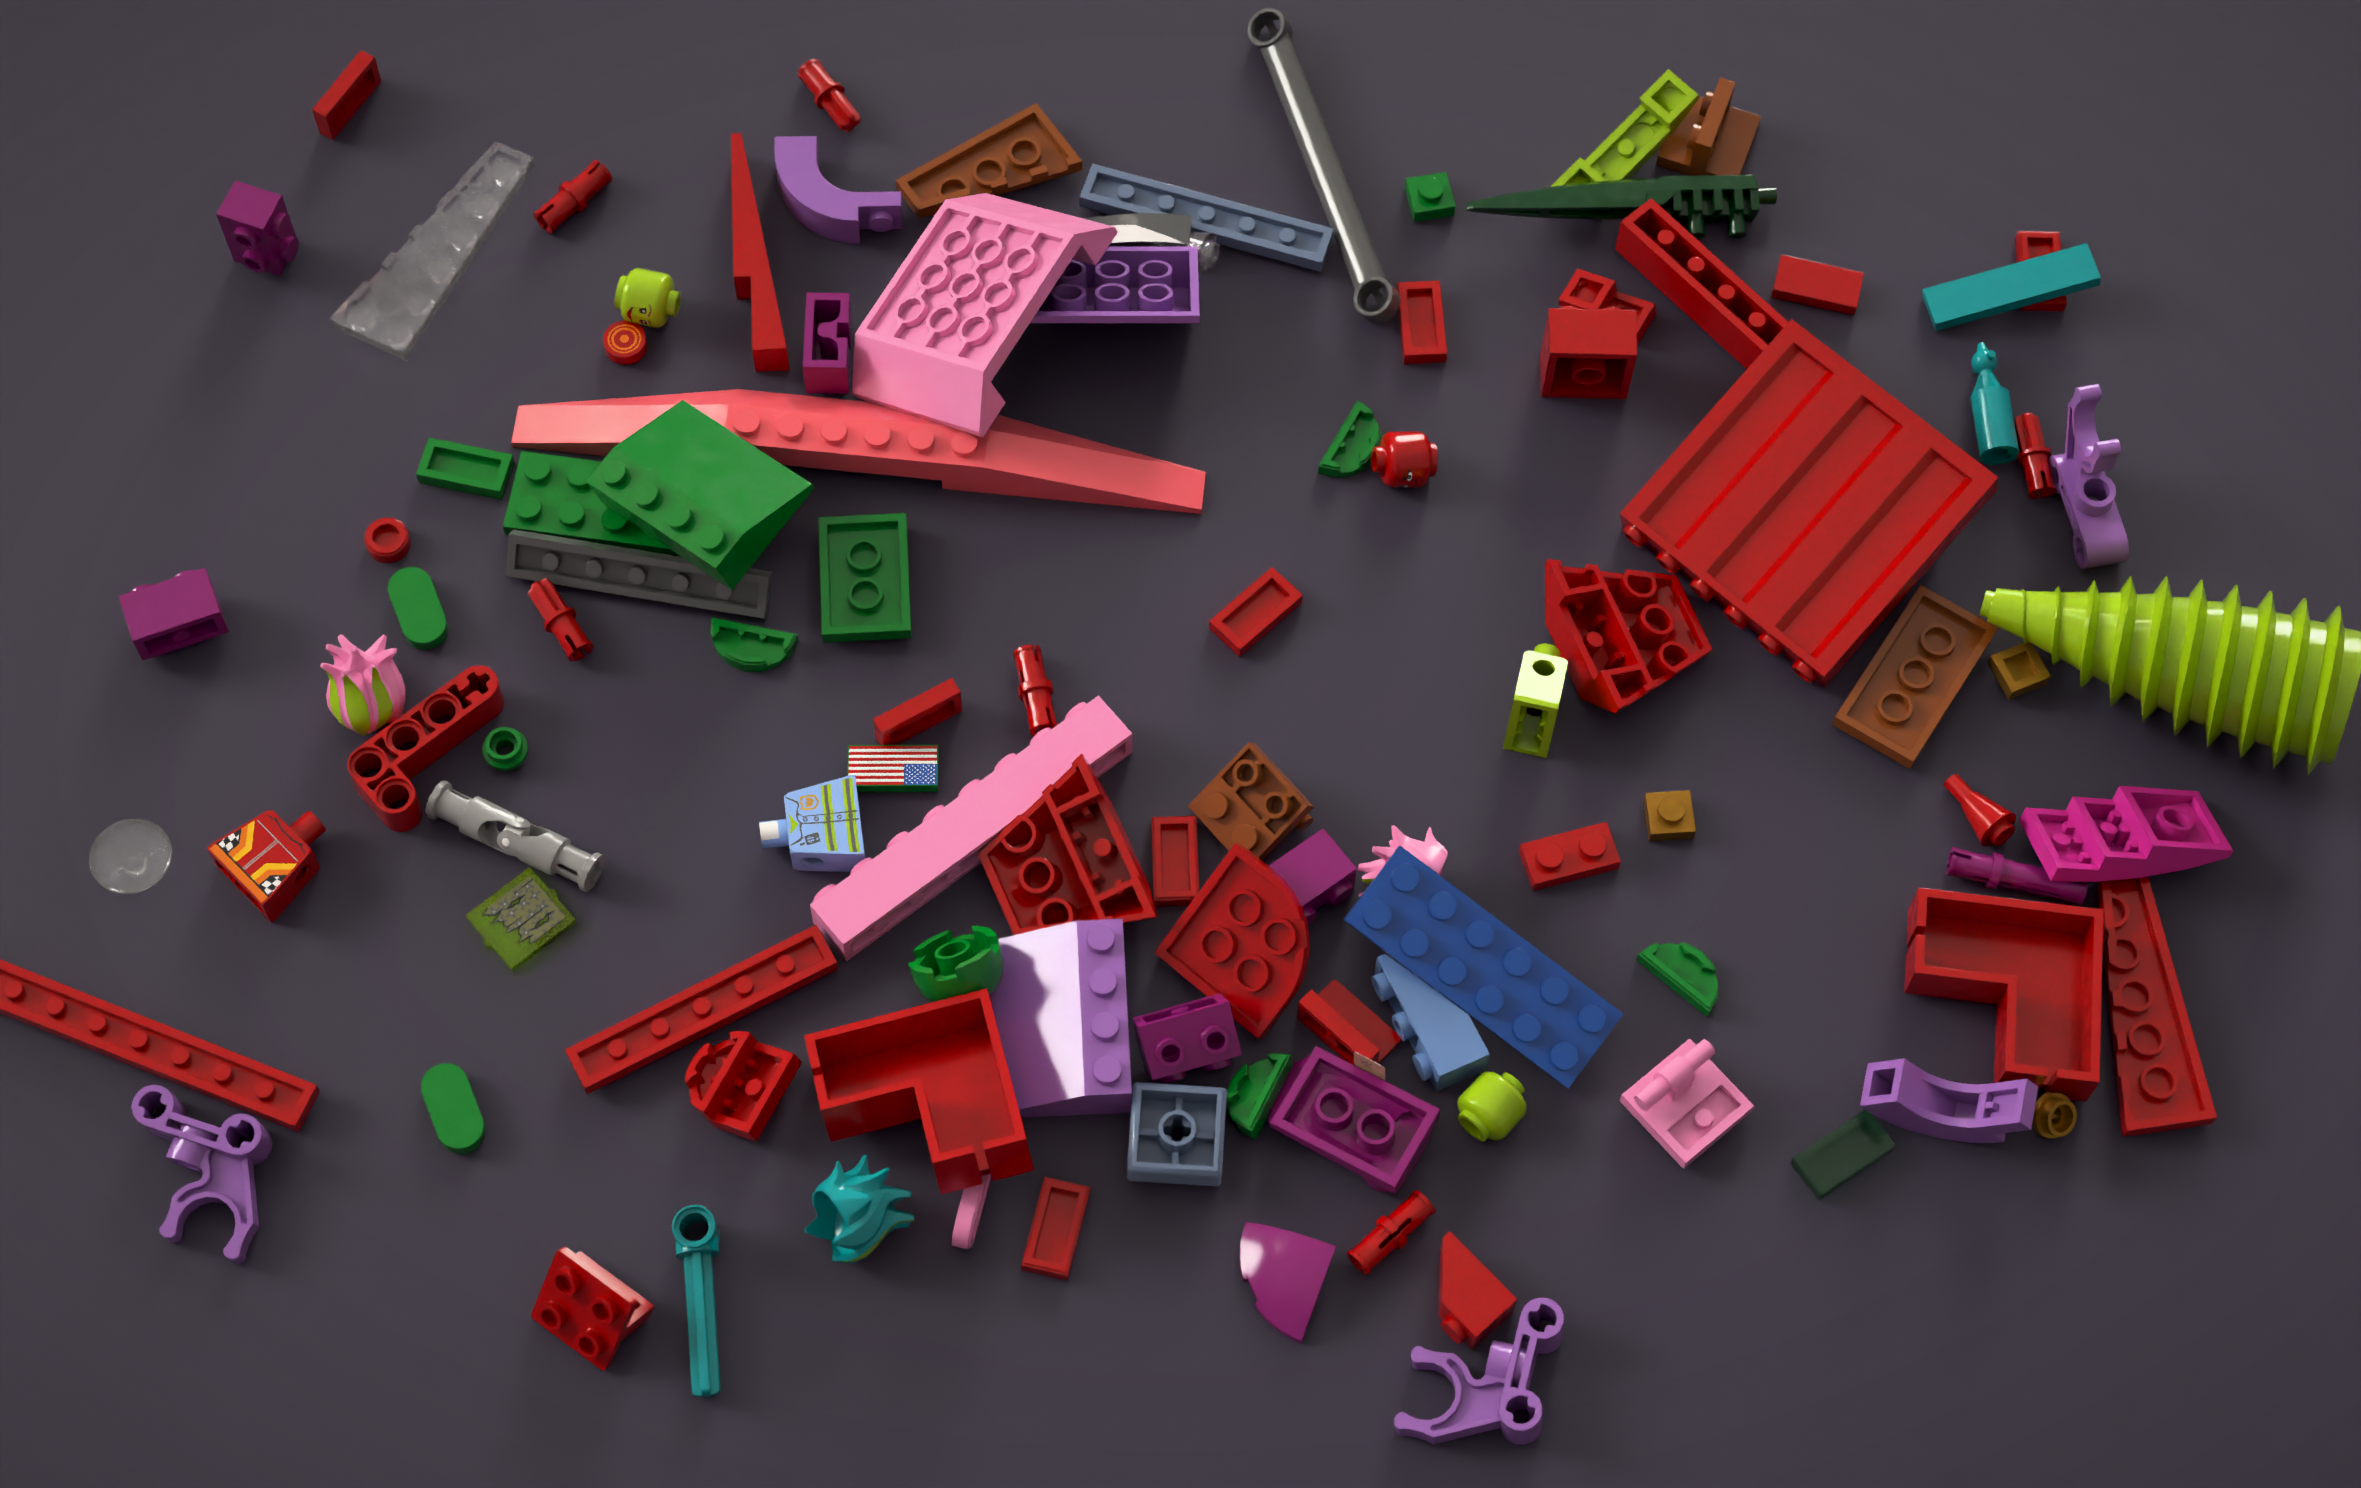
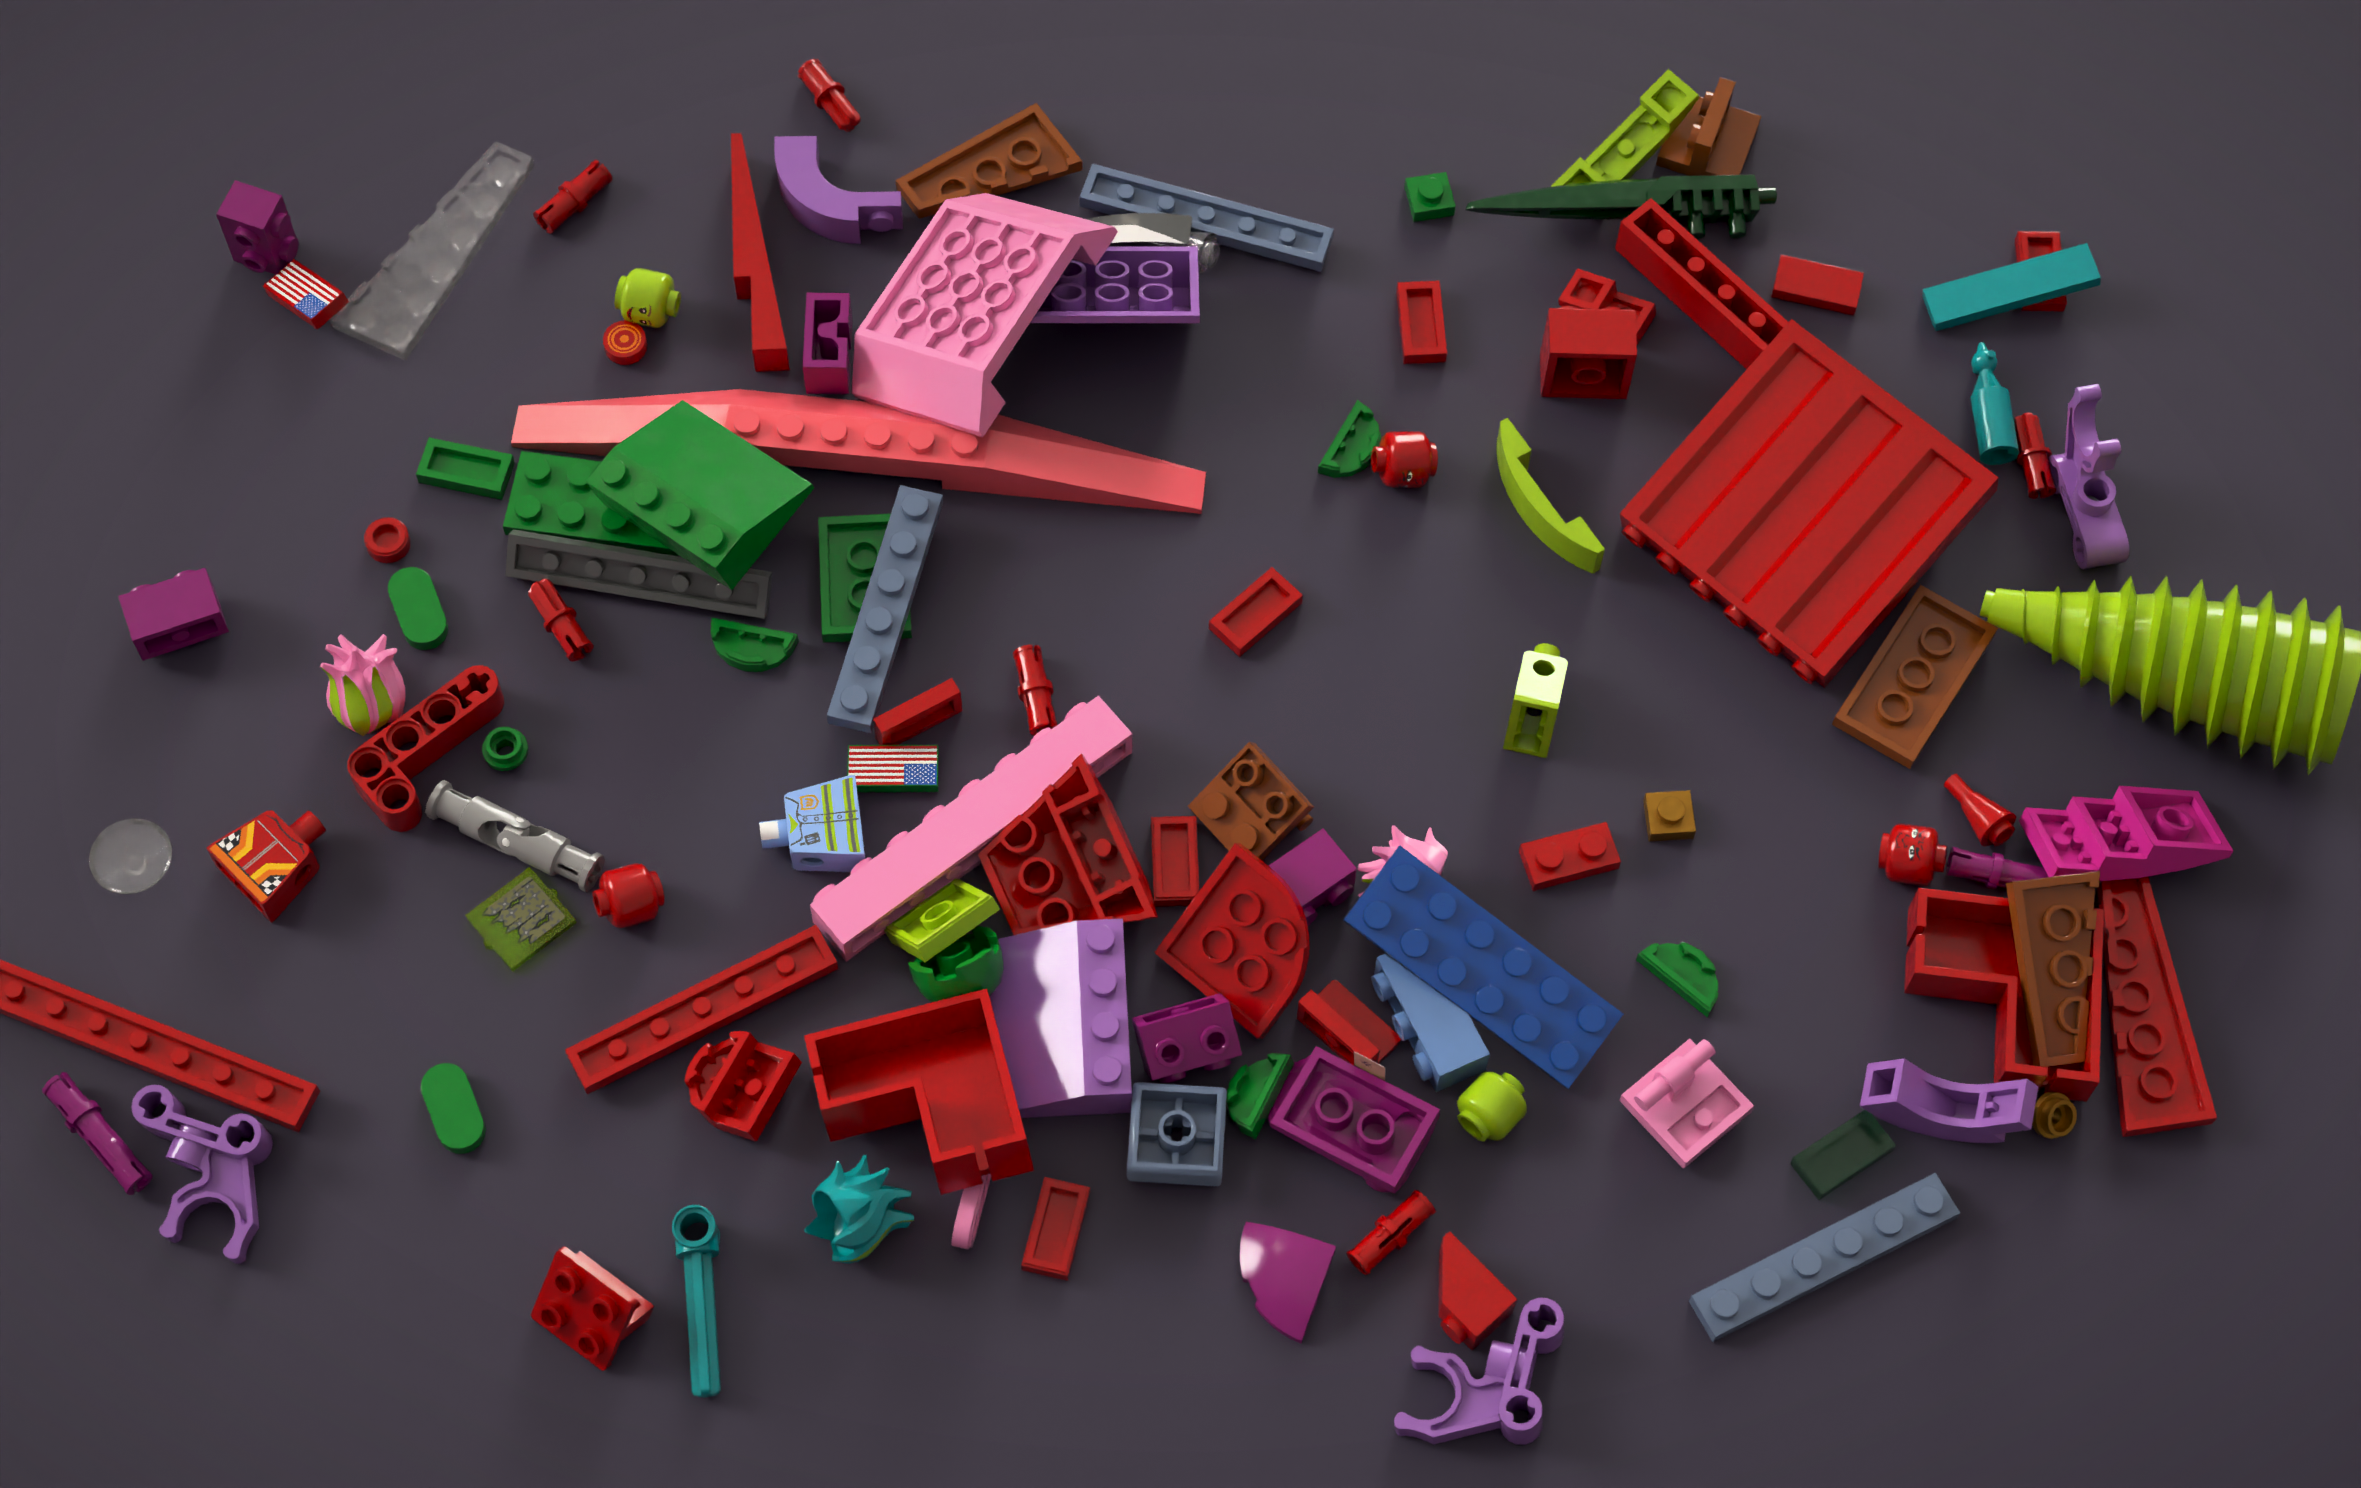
red tile [312,50,382,140] -> none
dark grey piece [1247,8,1401,323] -> none
red wedge [1545,559,1713,714] -> none
pearl gold plate [1987,642,2051,700] -> none
none -> magenta pin [42,1072,153,1195]
none -> tile [263,259,349,330]
none -> red head [592,863,665,928]
none -> sand blue plate [827,485,943,733]
none -> lime tile [884,878,1000,962]
none -> lime slope [1496,417,1605,574]
none -> sand blue plate [1689,1173,1960,1342]
none -> red head [1878,823,1947,886]
none -> dark orange wing [2006,871,2100,1067]

